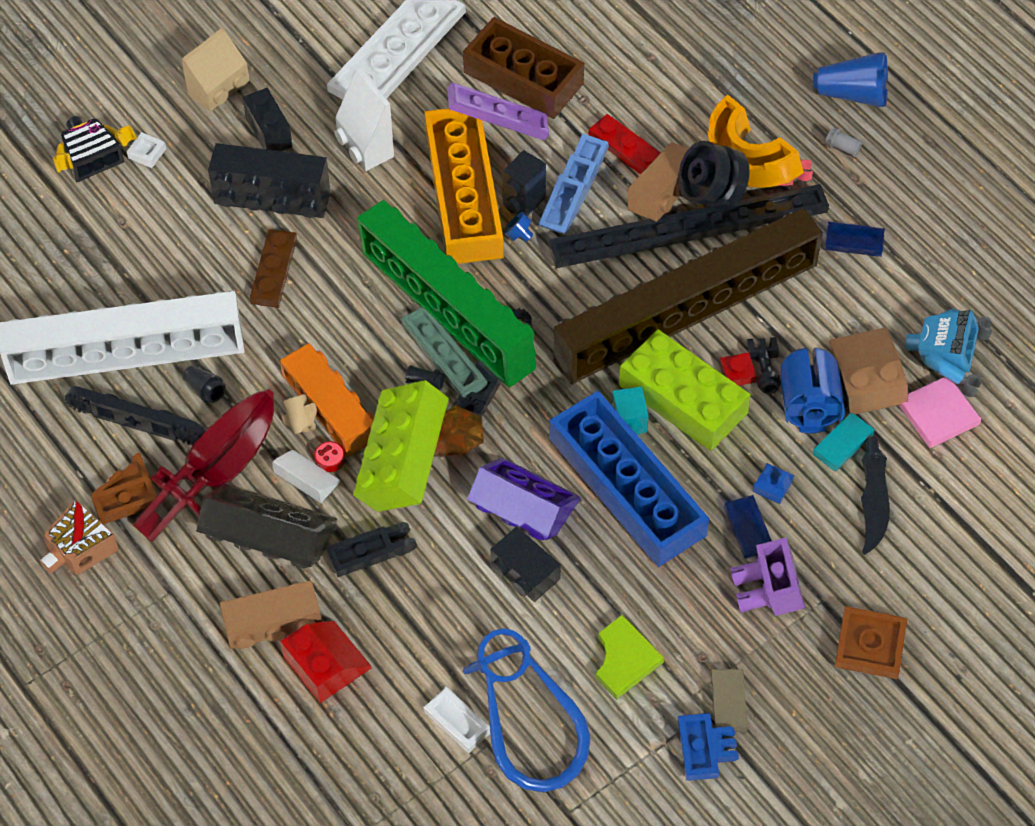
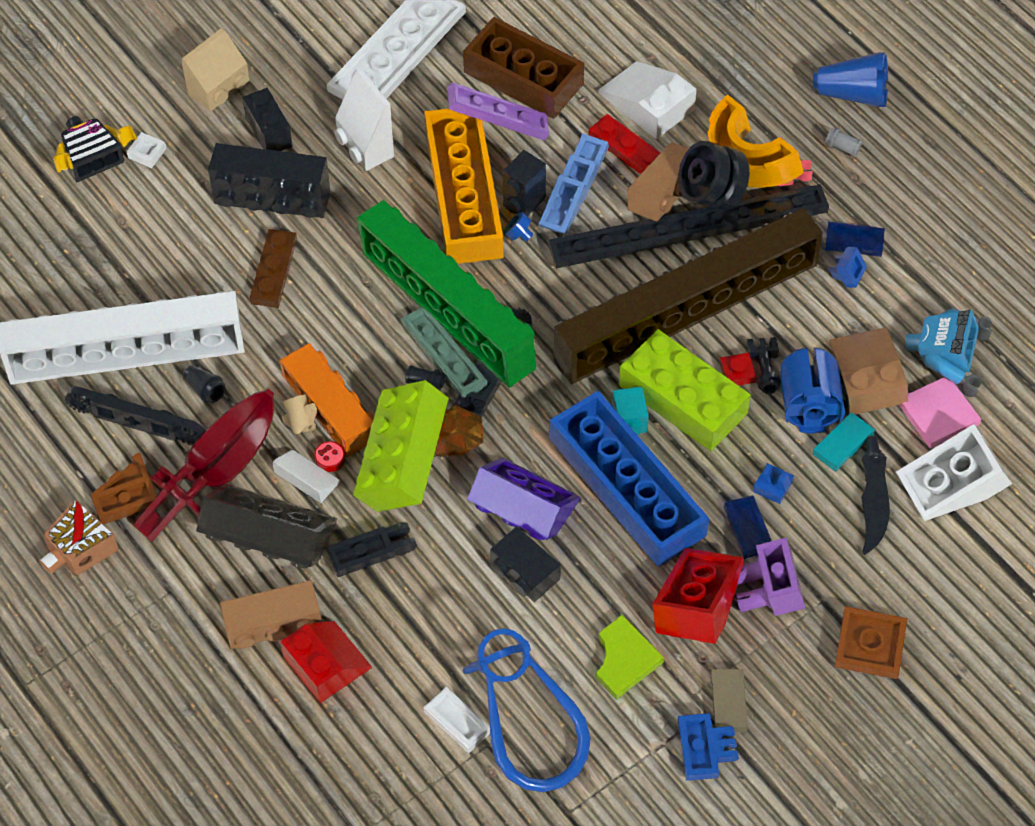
none -> white slope [598,61,696,139]
none -> red slope [652,548,744,644]
none -> blue tile [829,247,867,288]
none -> white slope [896,424,1012,521]

